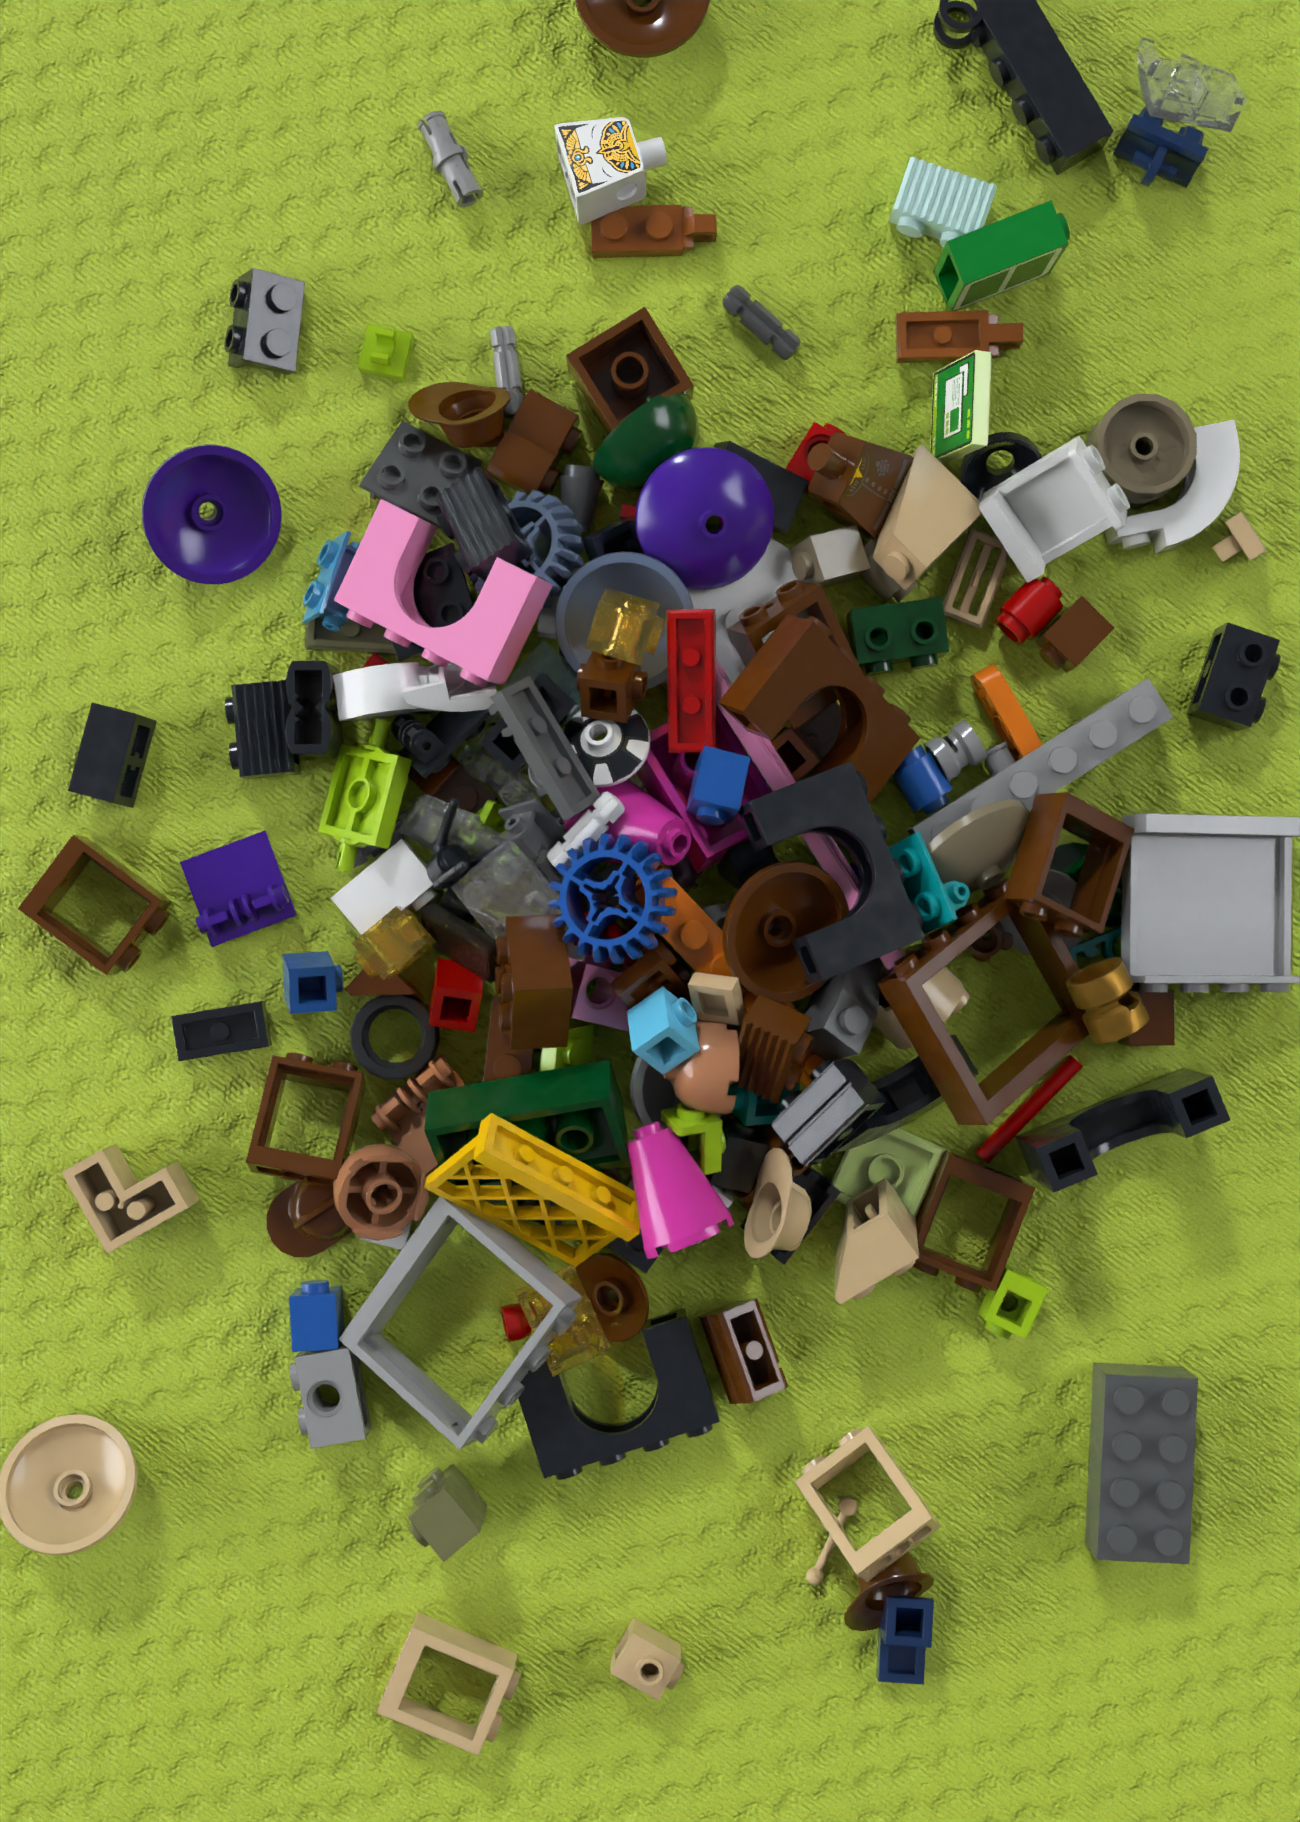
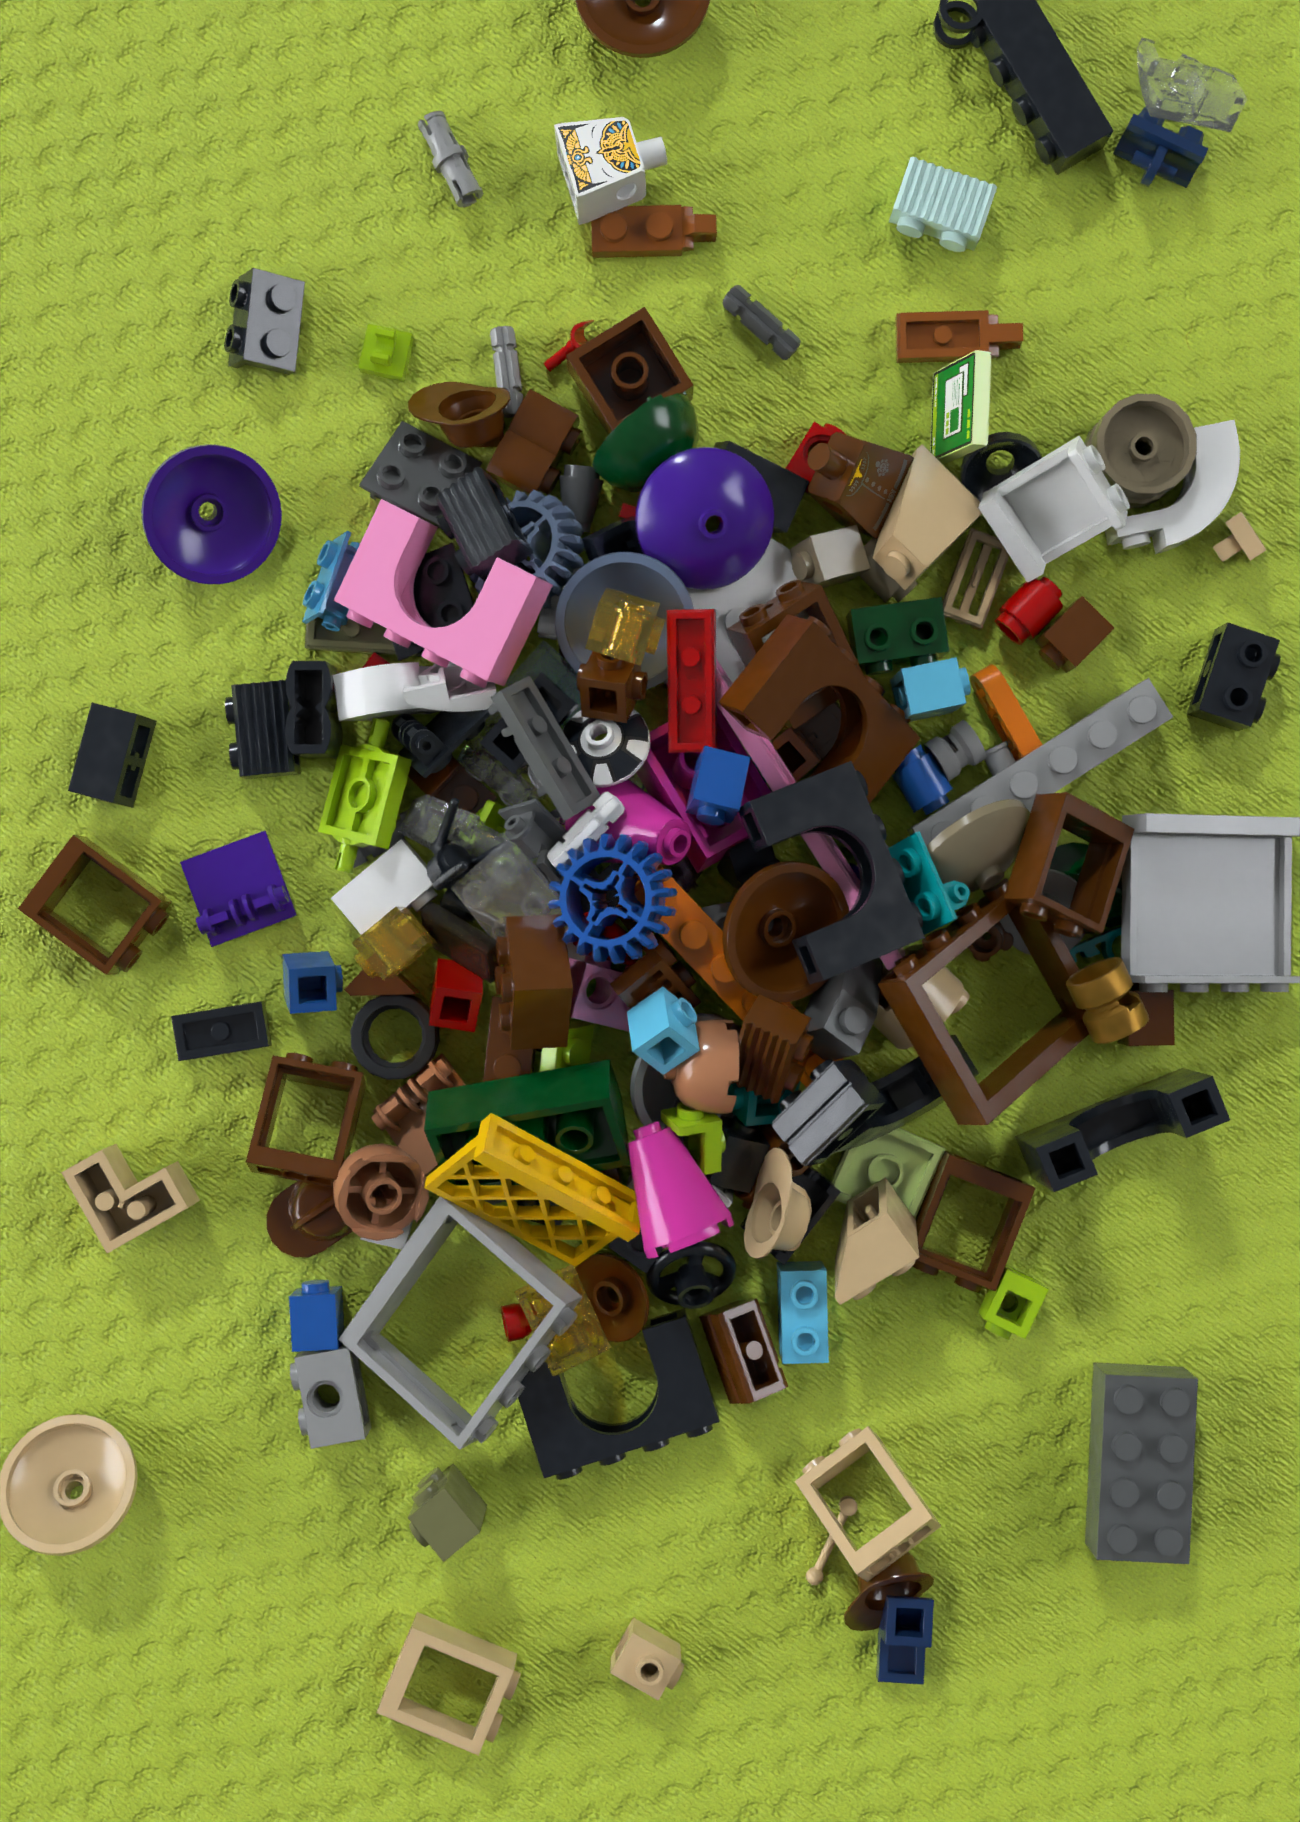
tan plate [688,972,746,1025] -> none
green brick [933,200,1070,311] -> none
red bar [975,1055,1083,1164] -> none
none -> red hand [543,320,594,372]
none -> black piece [646,1241,736,1309]
none -> medium azure brick [777,1261,829,1364]
none -> medium azure brick [890,657,971,722]

